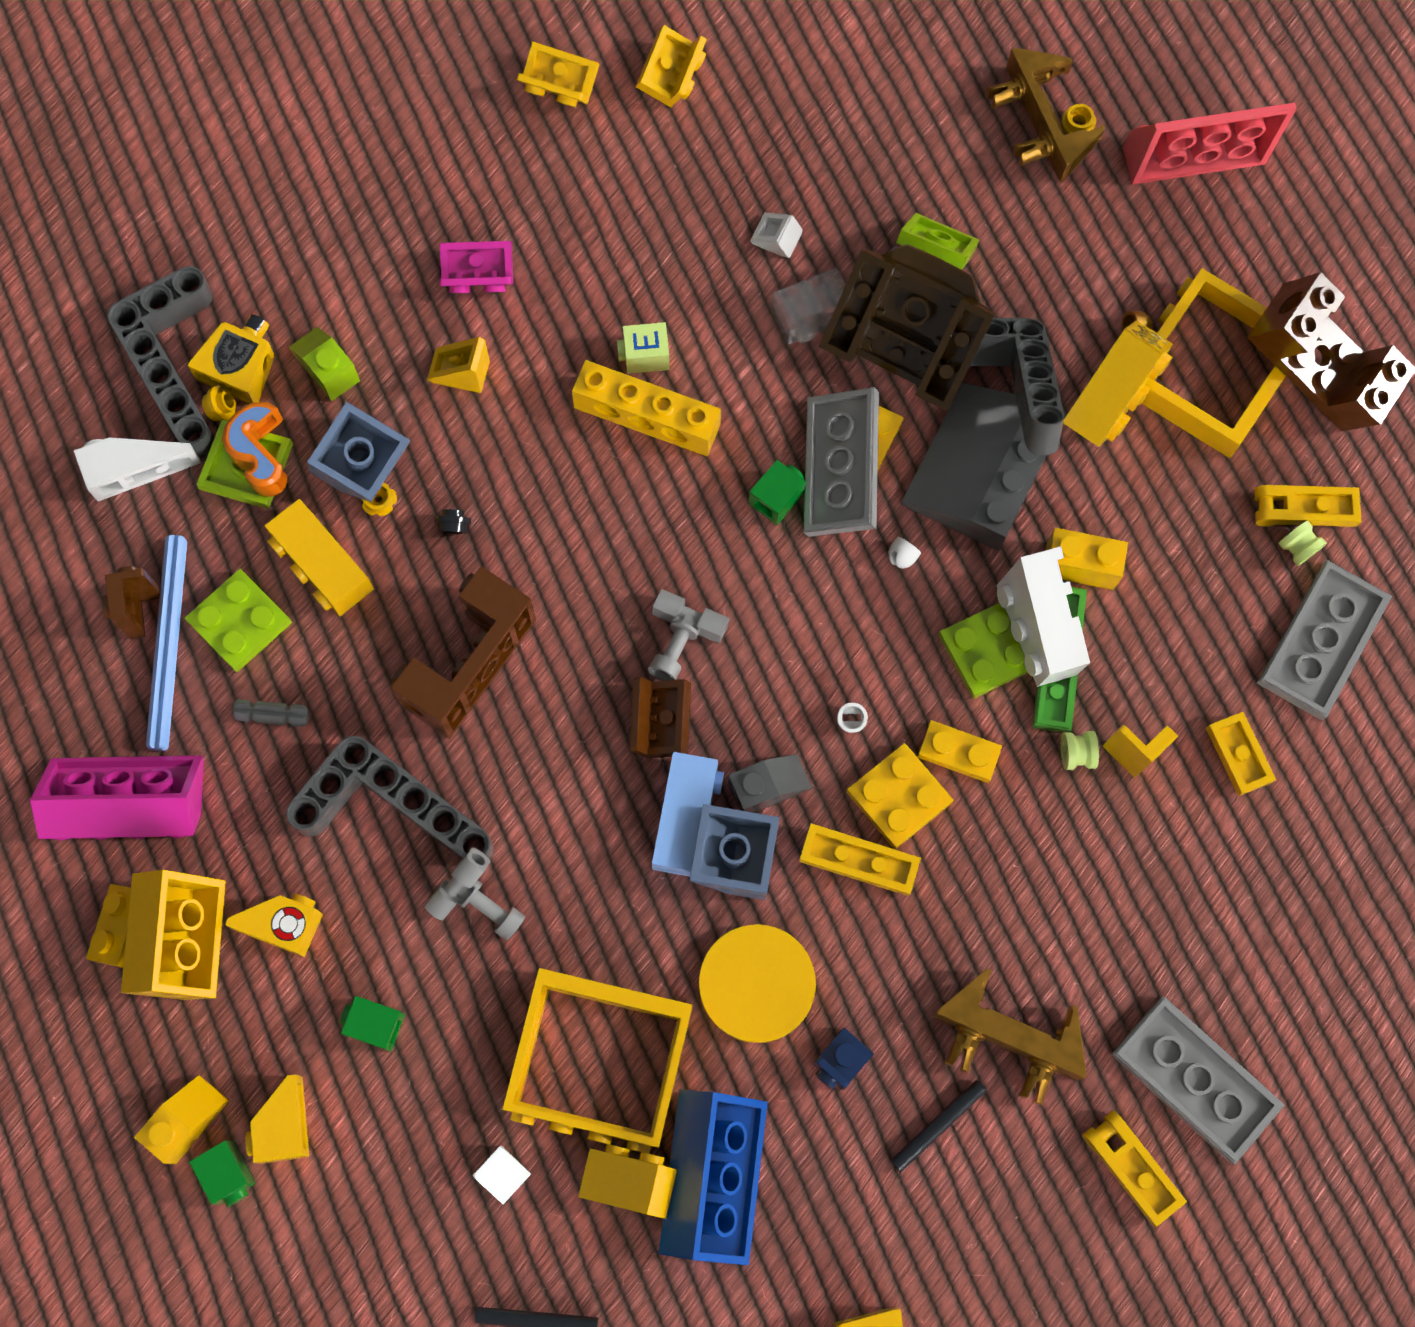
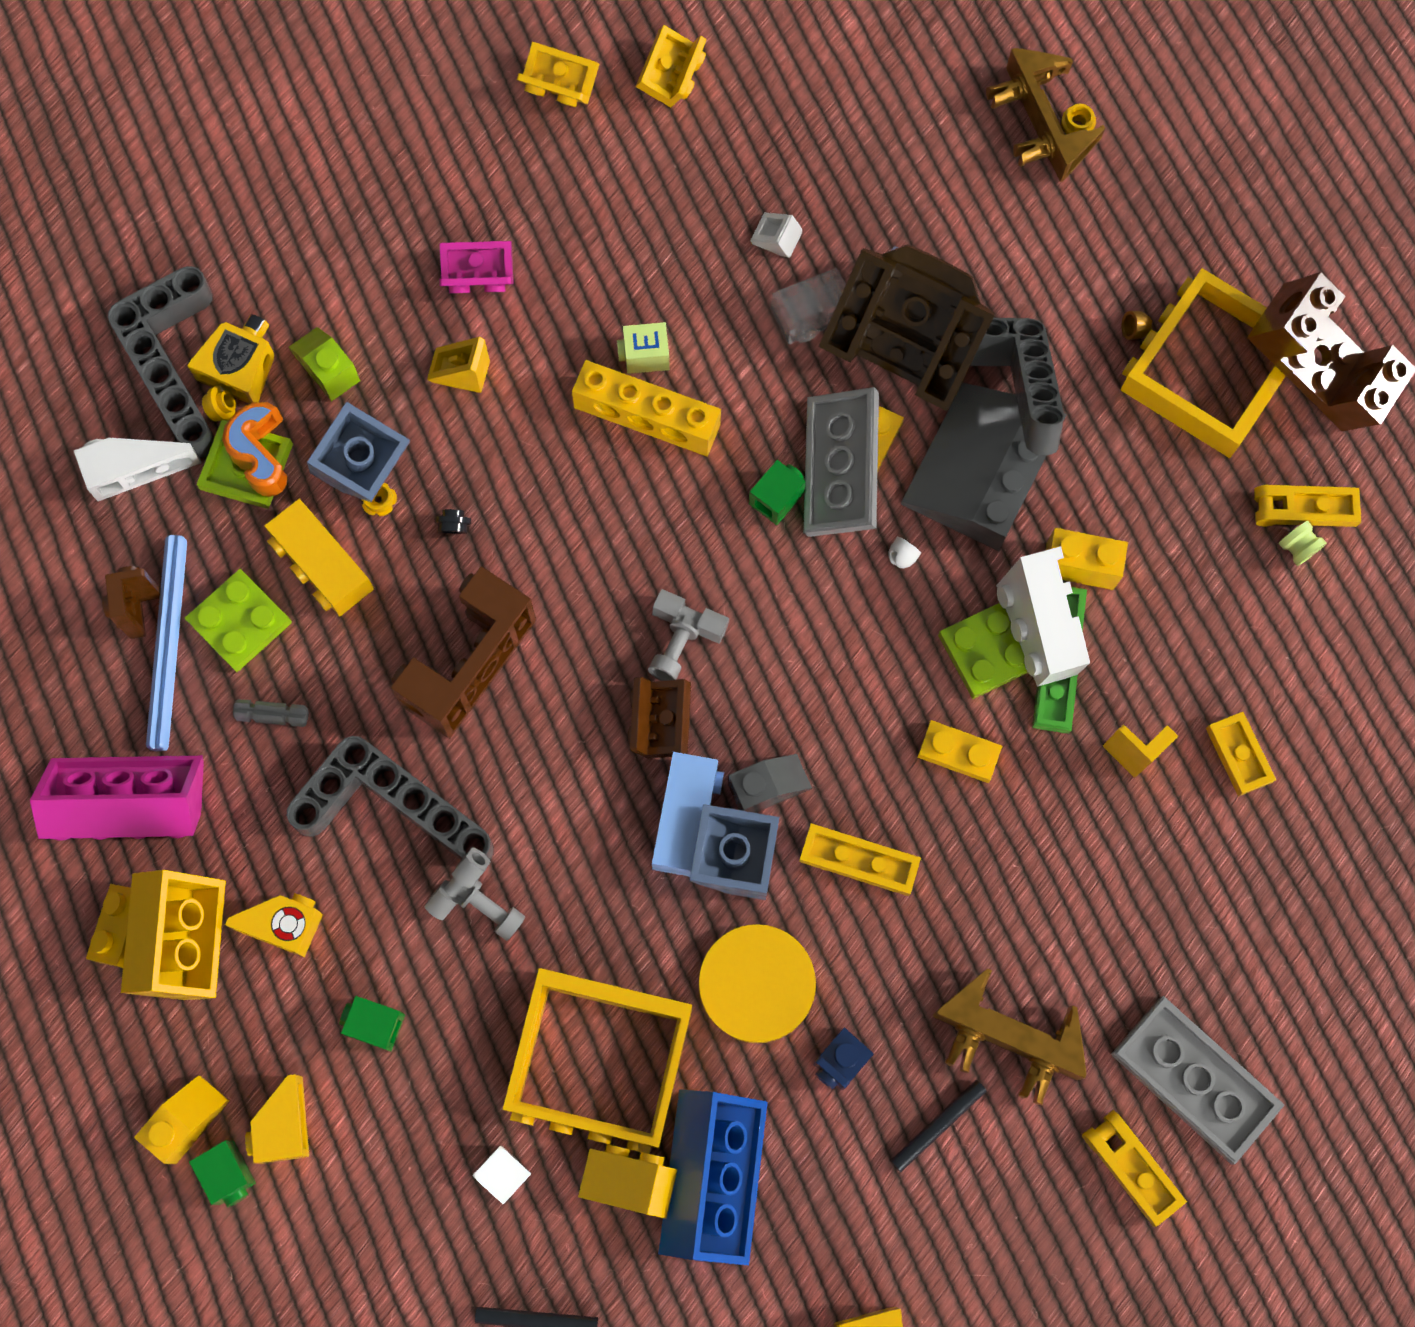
white hinge [837,703,868,733] -> none
yellow plate [846,743,954,850] -> none
lime plate [896,213,979,270] -> none
yellowish green wheel [1061,731,1099,770] -> none
yellow brick [1063,320,1173,447] -> none
coral slope [1123,103,1297,185] -> none
light grey tile [1256,560,1392,721] -> none

